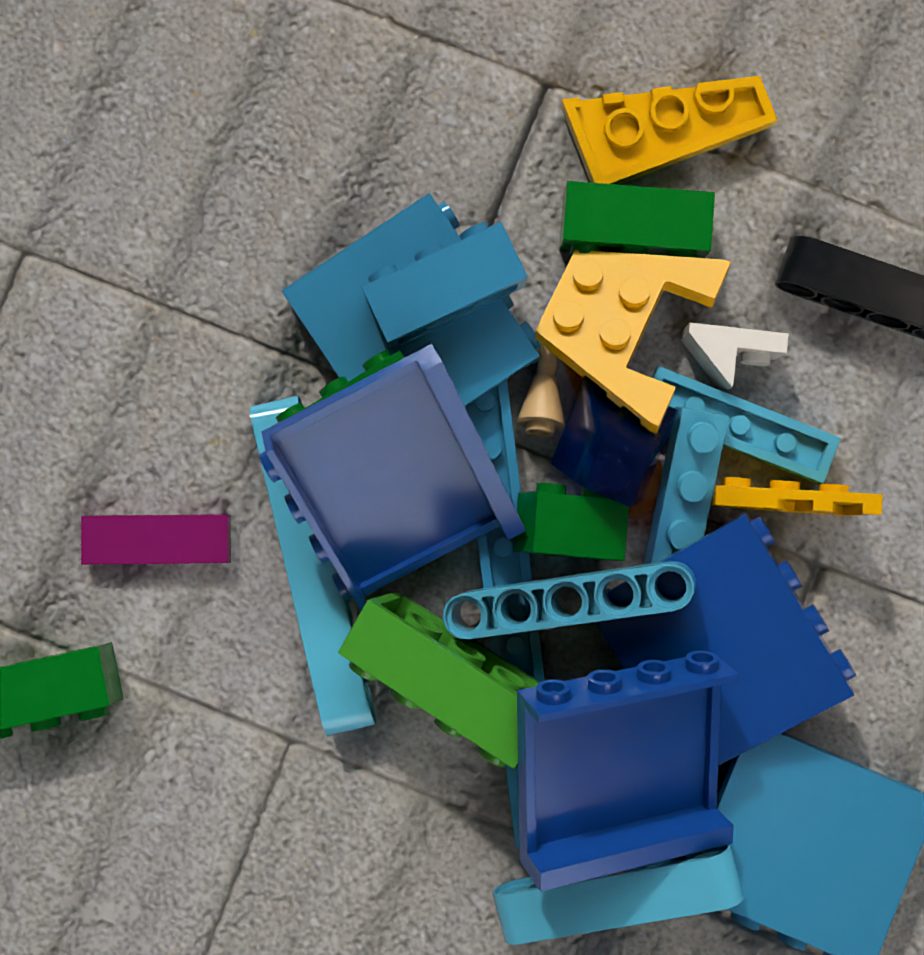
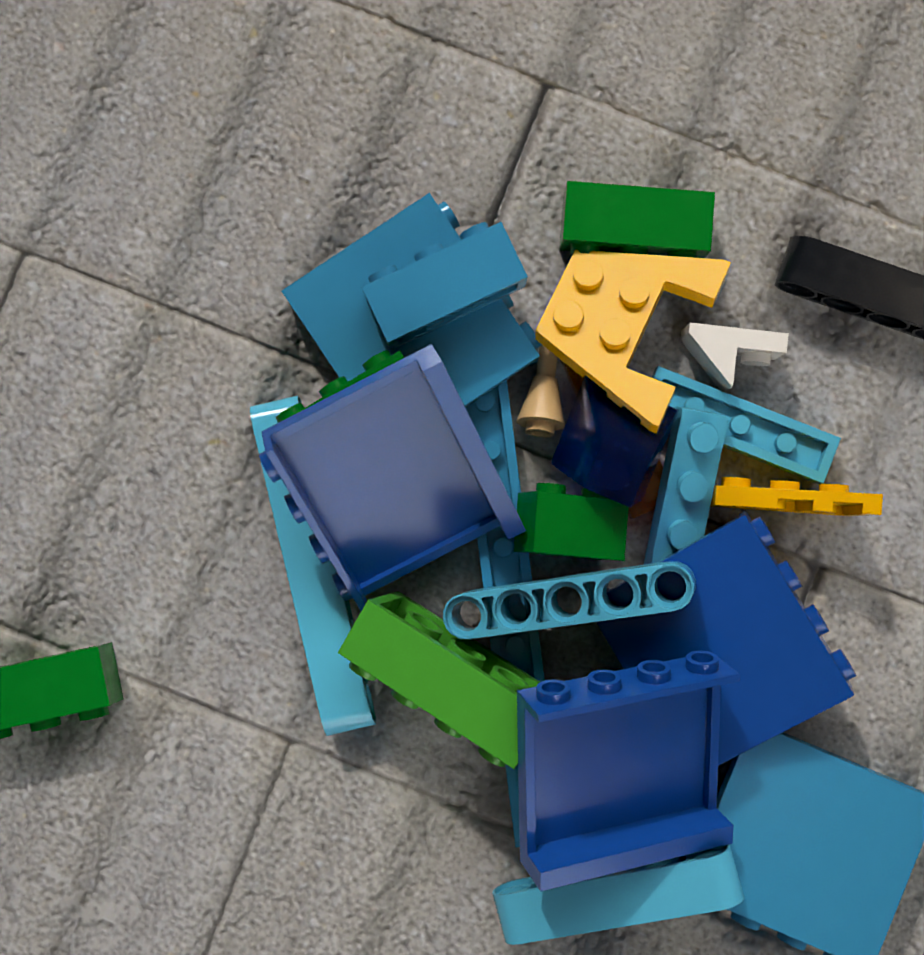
magenta tile [81,514,231,565] -> none
yellow wing [561,76,778,185] -> none

